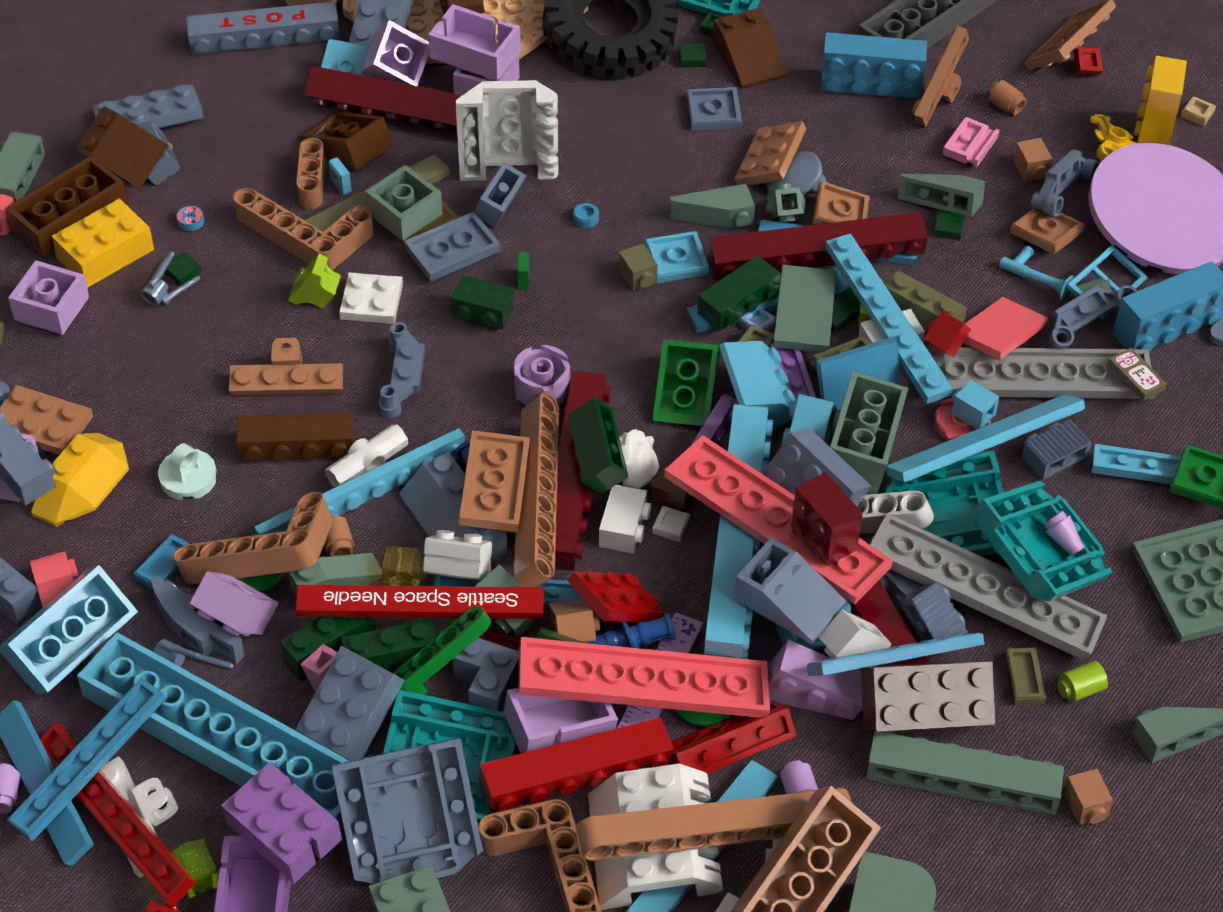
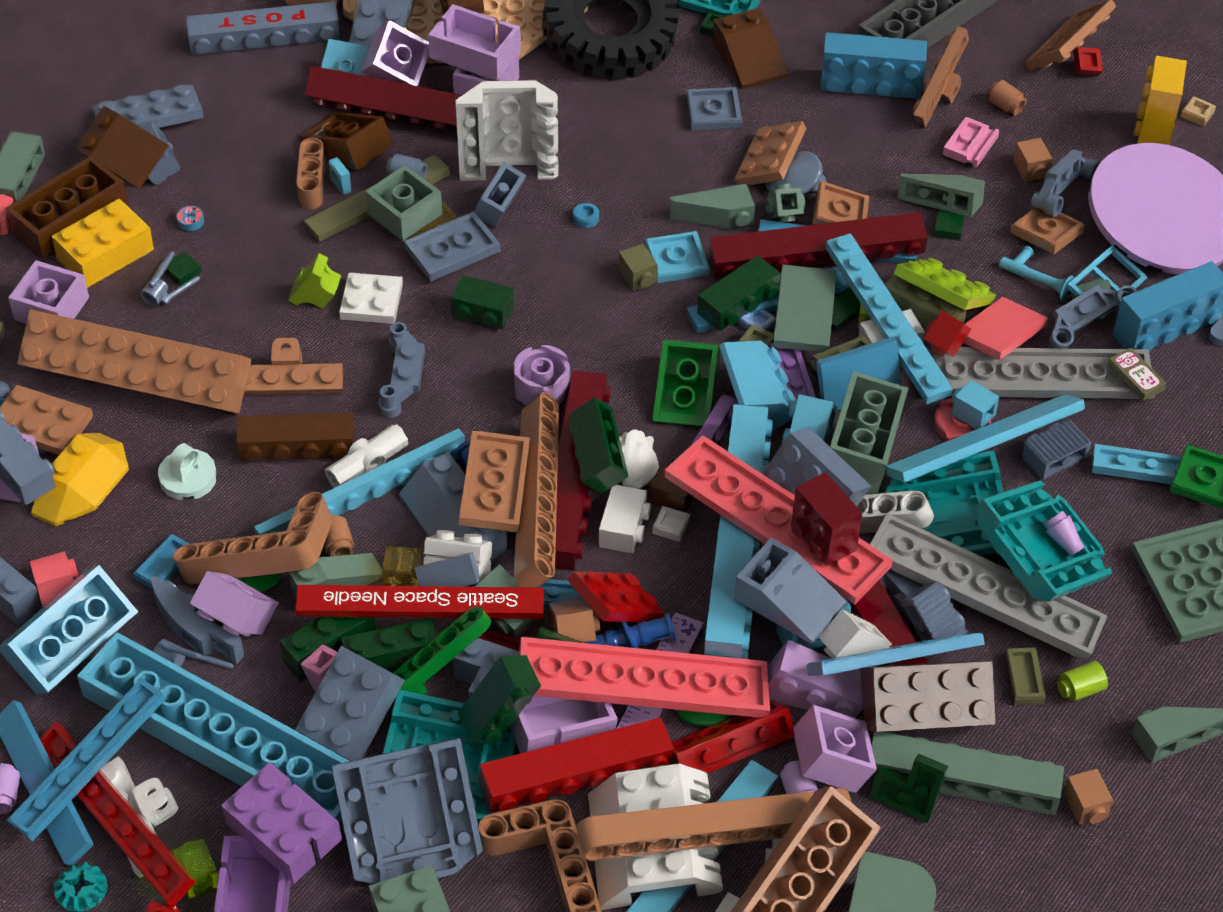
nougat beam [233,188,374,270] -> none
green tile [518,252,530,290] -> none
dark green tile [680,43,706,67] -> none
yellow animal [1090,114,1138,161] -> none
none -> nougat brick [17,309,252,414]
none -> teal gear [54,861,107,912]
none -> sand blue brick [386,153,427,179]
none -> sand blue tile [415,552,481,587]
none -> dark green brick [458,655,541,745]
none -> lavender brick [793,705,877,793]
none -> dark green plate [869,753,948,823]
none -> lime plate [893,258,996,310]

